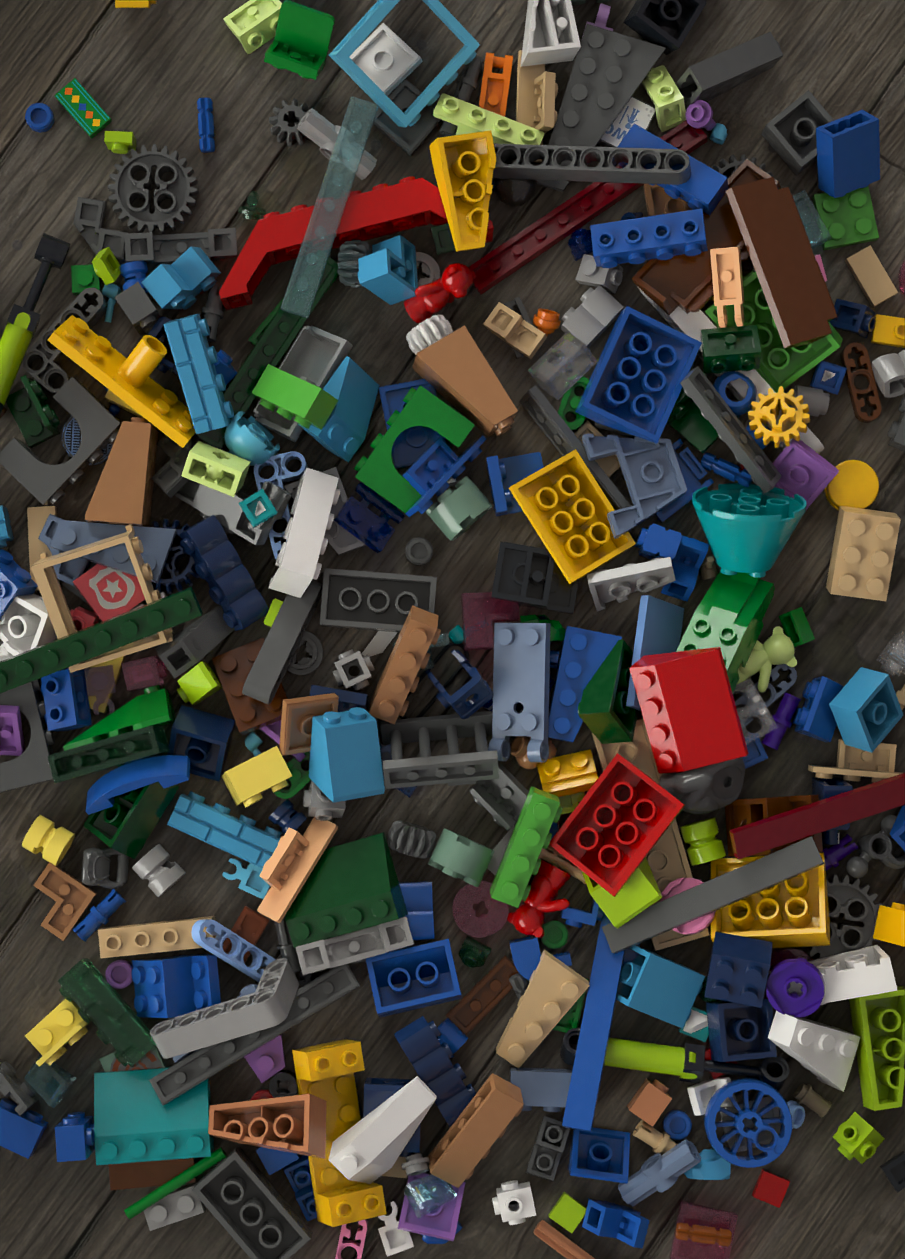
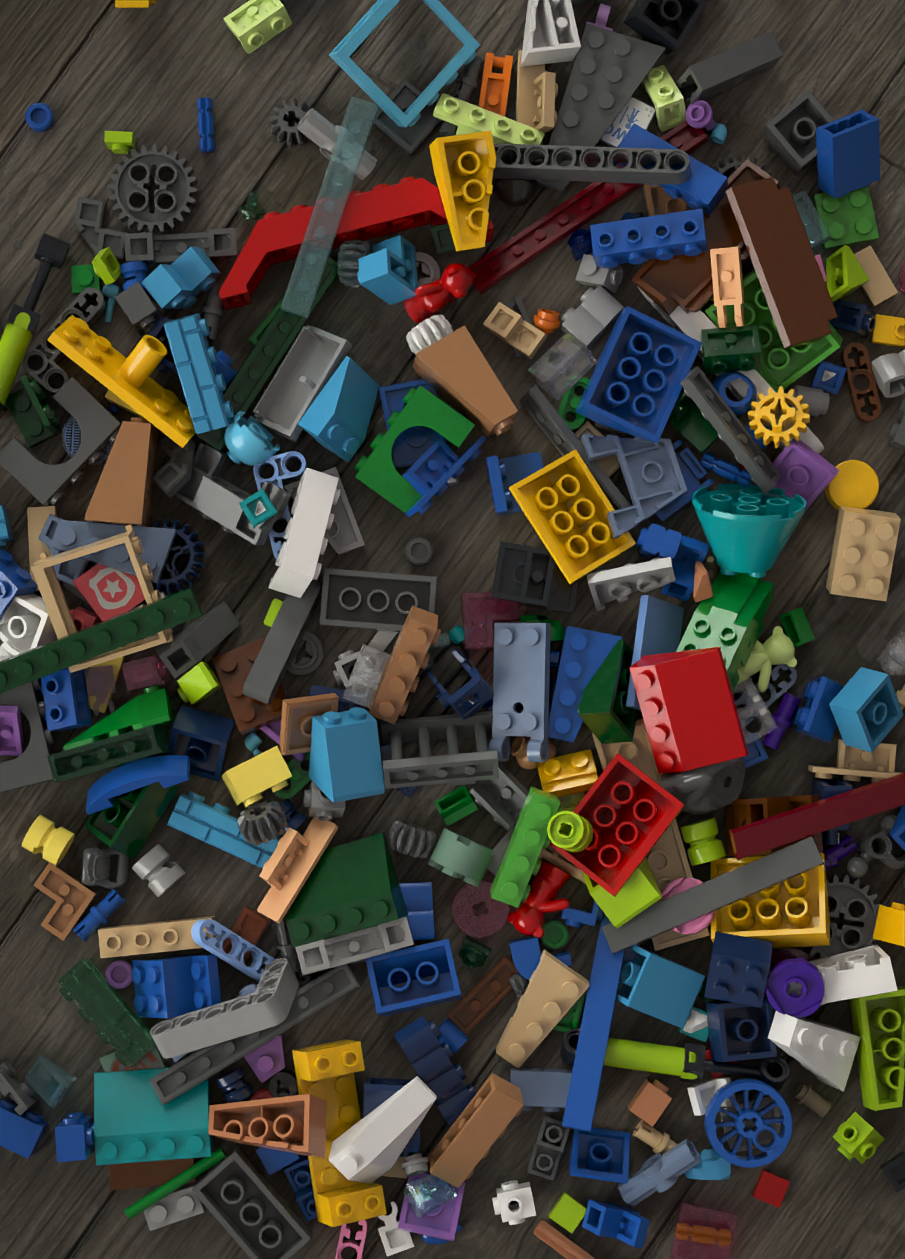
light yellow bracket [25,996,91,1067] -> none
green tile [54,78,112,139] -> none
dark blue brick [180,515,269,631] -> none
yellowish green brick [181,441,251,497] -> none
medium azure plate [222,858,270,899] -> none
bright green brick [252,364,339,430] -> none
green bracket [264,0,335,80] -> none
clear blue plate [334,482,405,554] -> none
white plate [350,23,423,96] -> none
sand green brick [426,476,493,541] -> none
blue tile [663,1110,692,1140] -> none
light blue plate [779,1100,805,1129] -> none
none -> dark blue wheel [216,1067,254,1103]
none -> dark grey gear [237,799,288,846]
none -> clear brick [342,644,390,709]
none -> green piece [434,785,478,827]
none -> lime wheel [547,811,593,852]
none -> nougat slope [693,561,713,602]
none -> lime slope [826,245,870,302]

